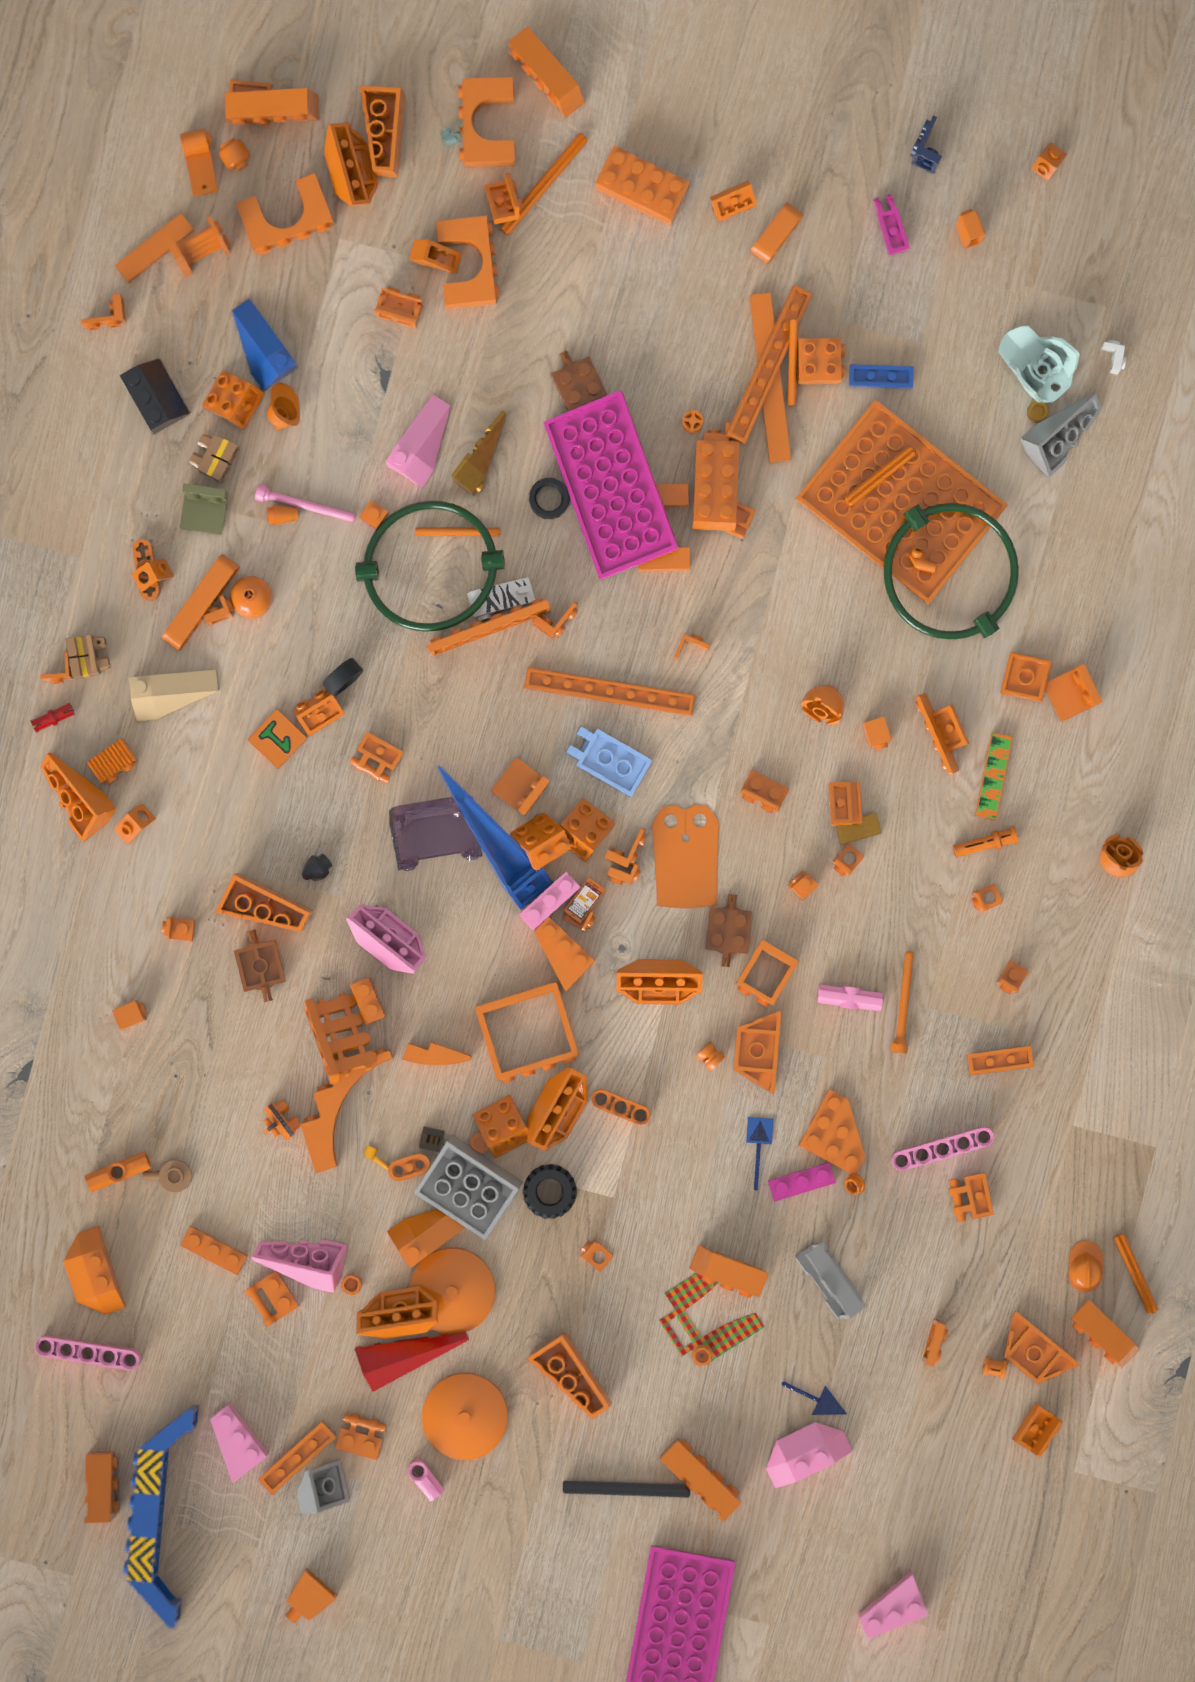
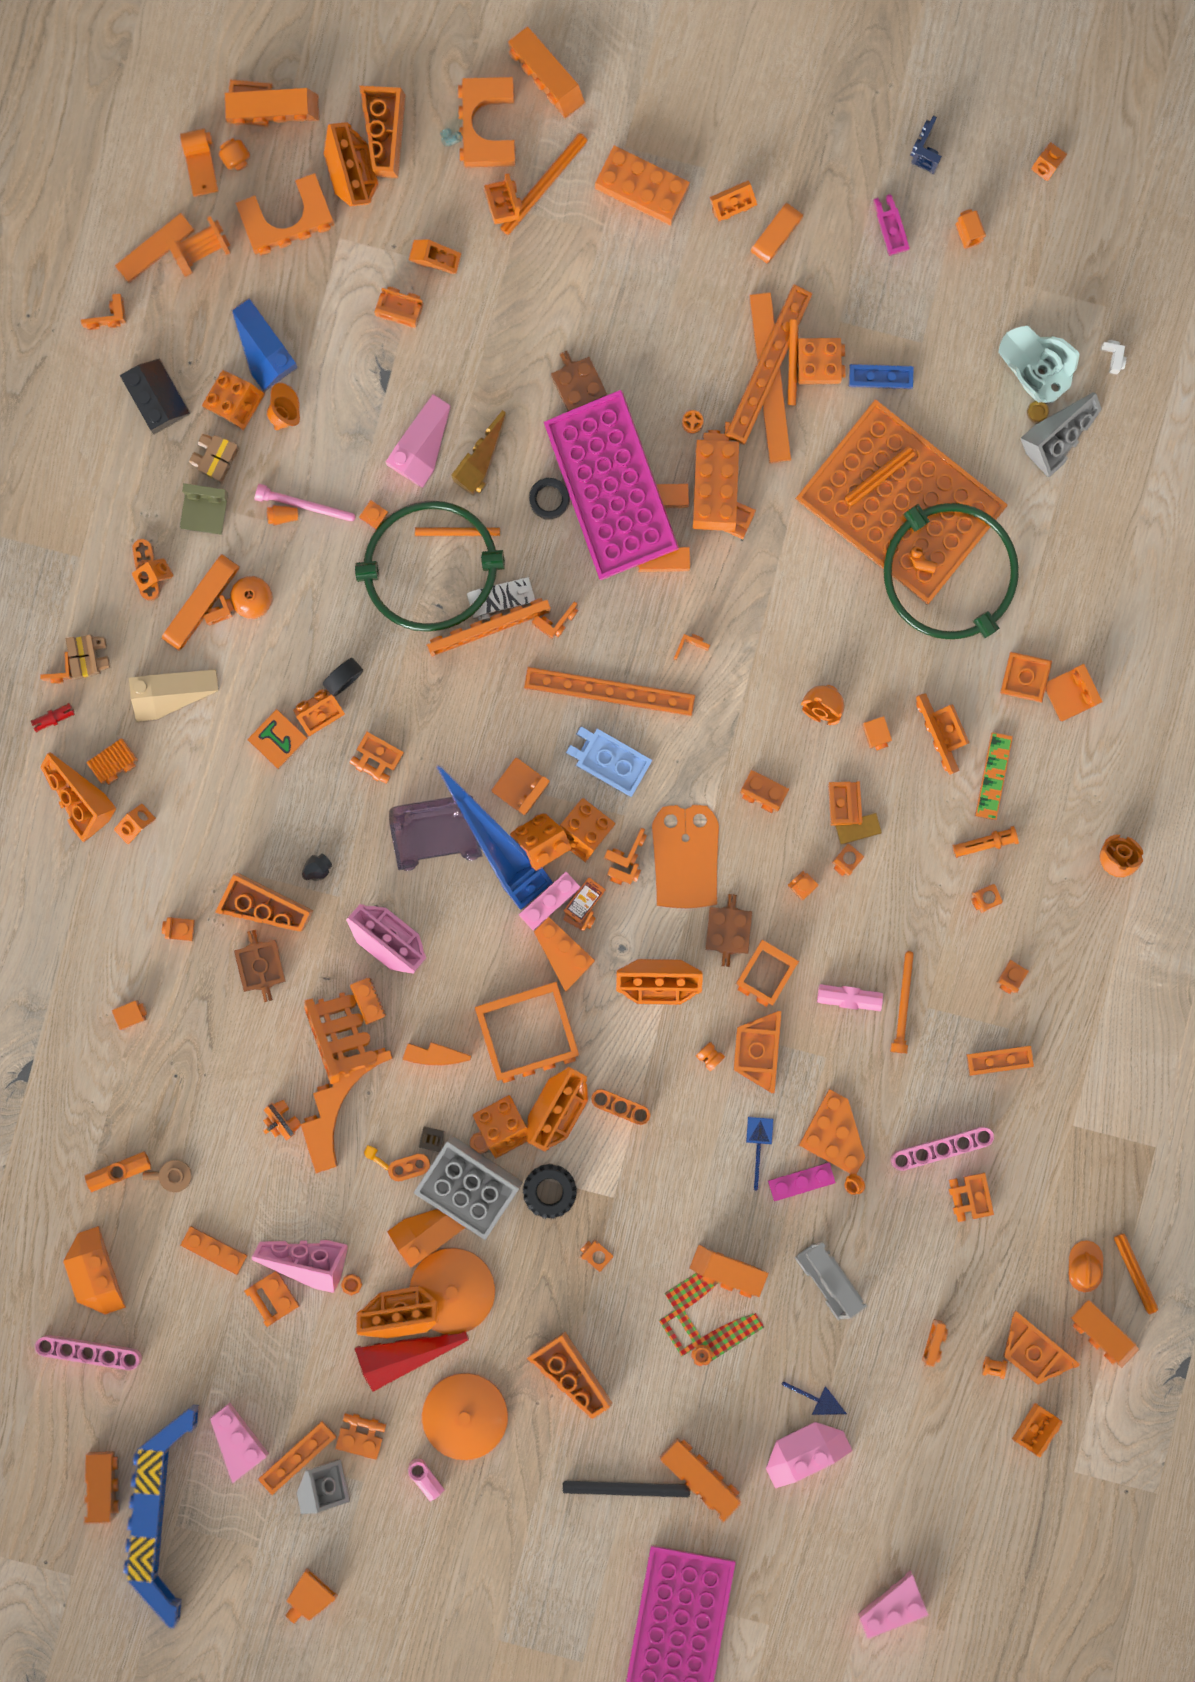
orange arch [436,216,500,309] -> none

